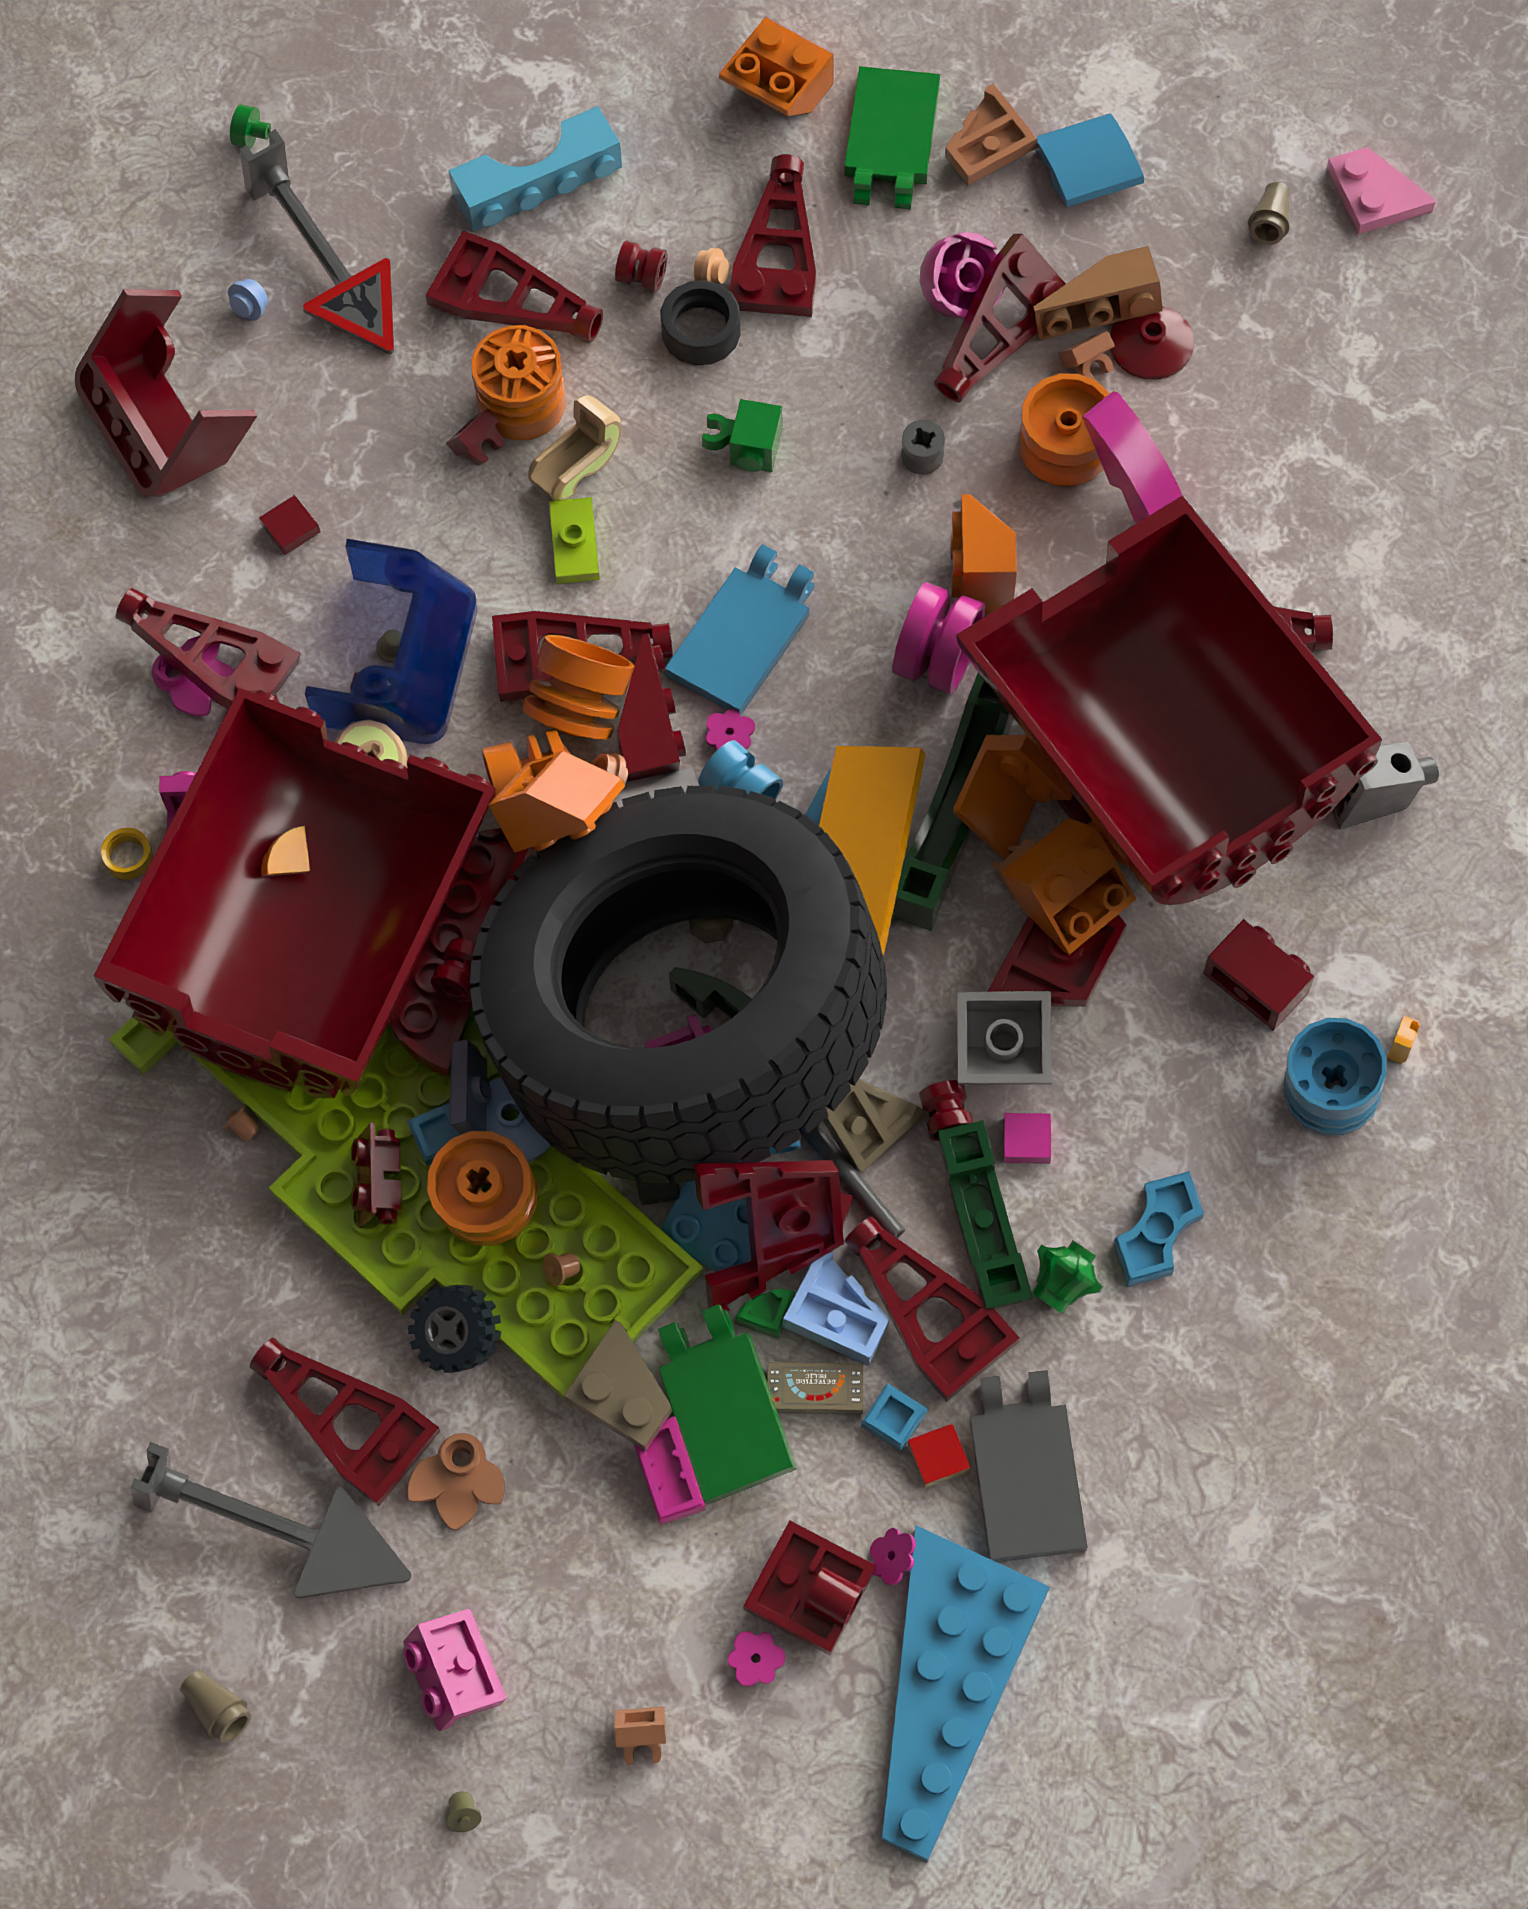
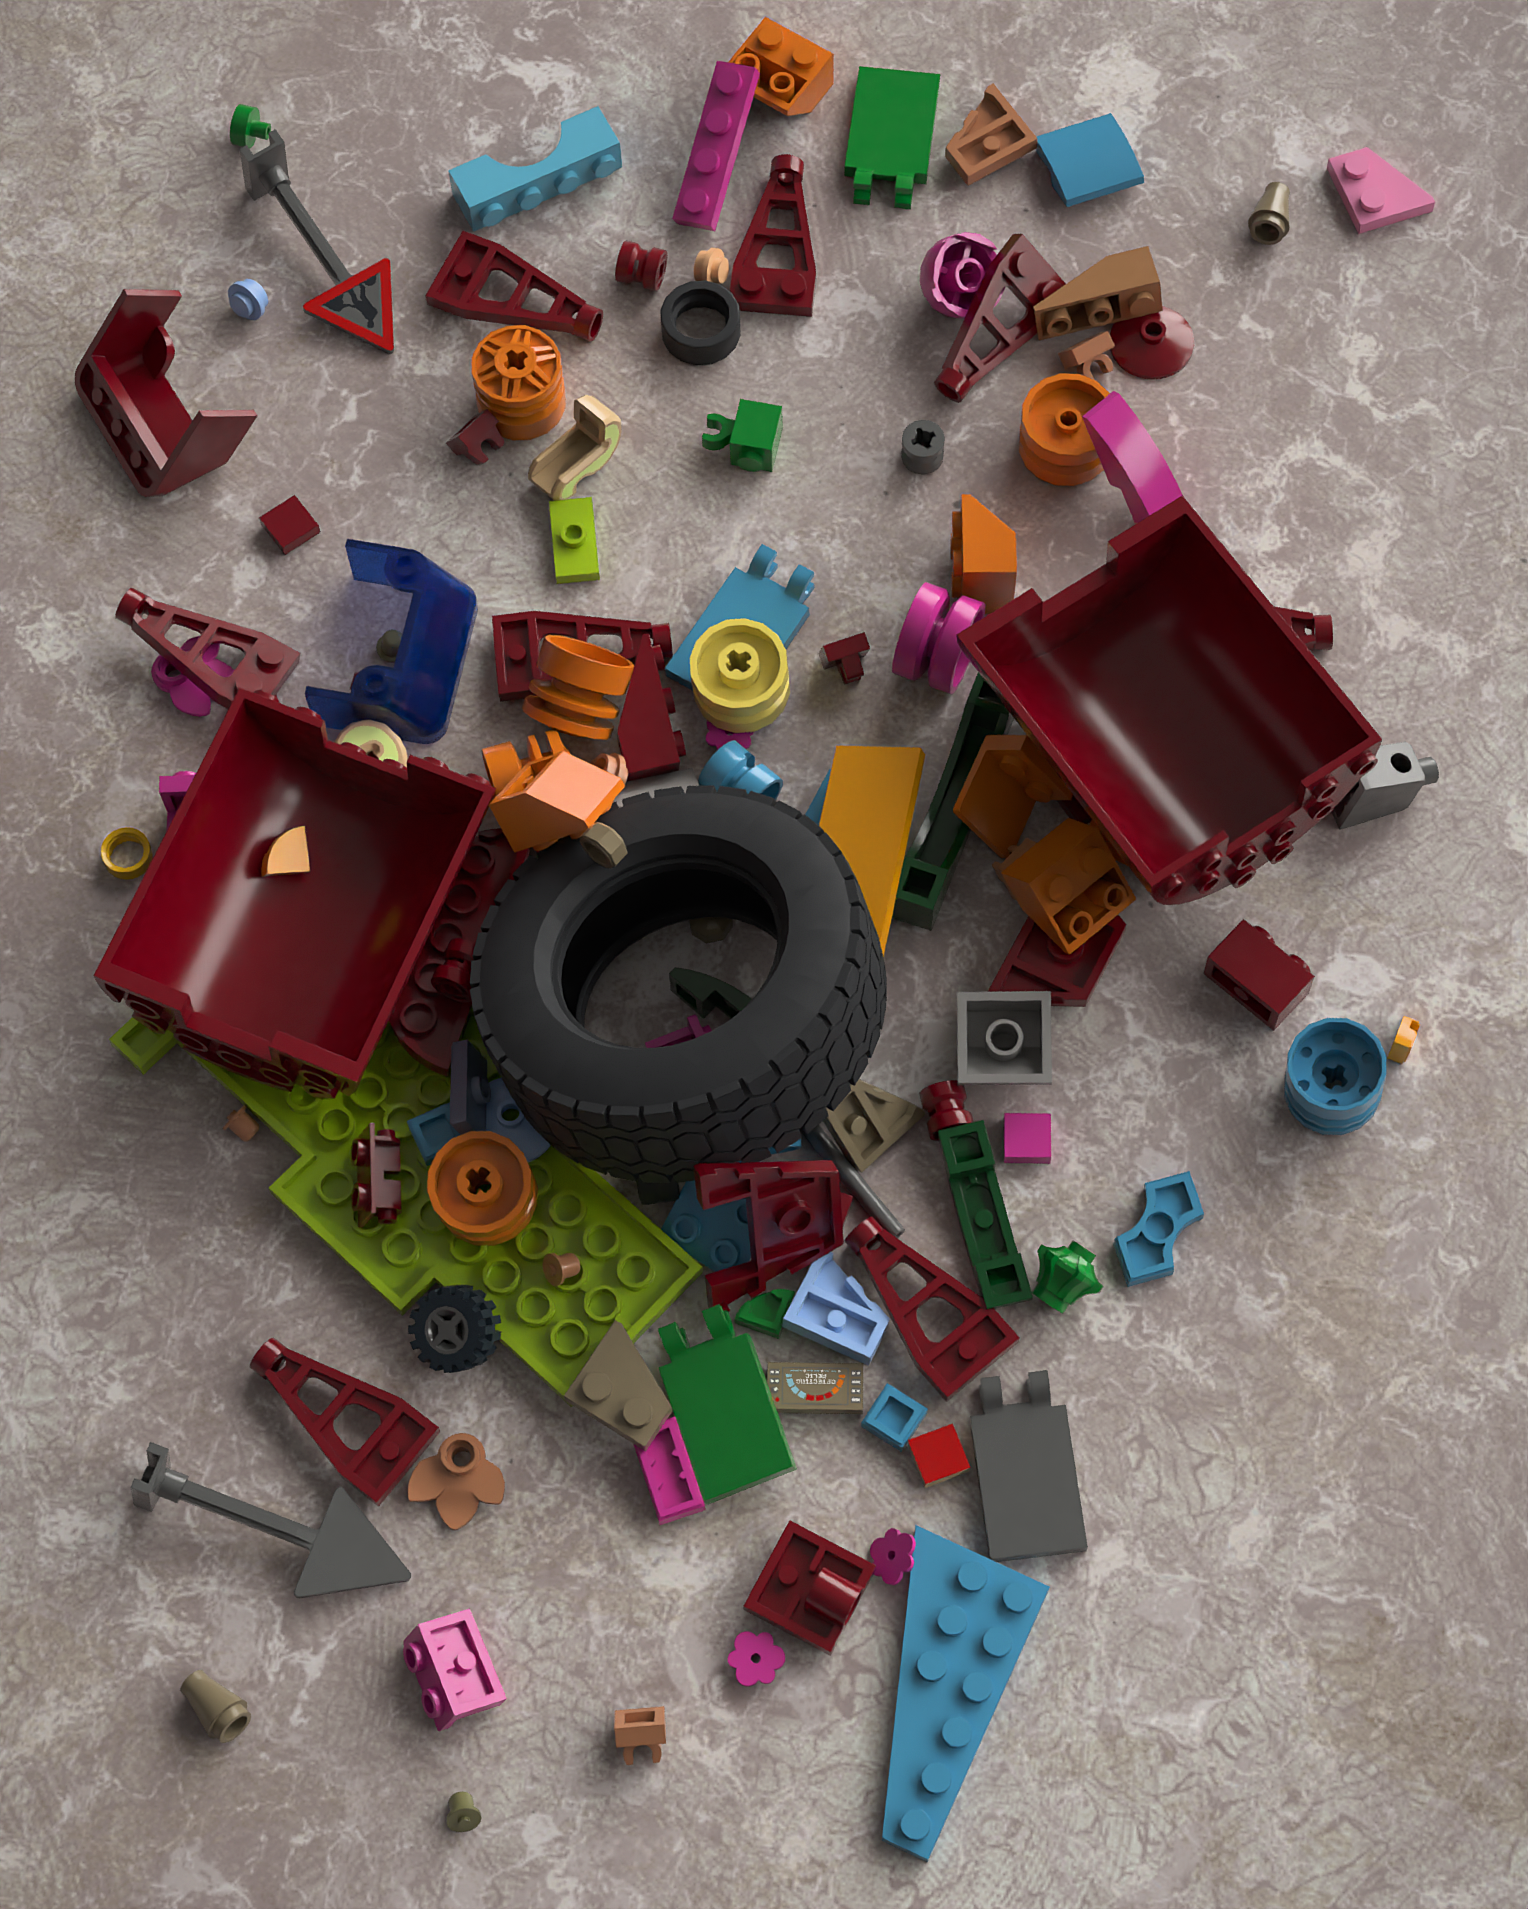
none -> dark tan tile [580,822,628,869]
none -> dark pink plate [672,61,760,231]
none -> light yellow wheel [690,618,790,733]
none -> dark red tile [818,632,870,685]

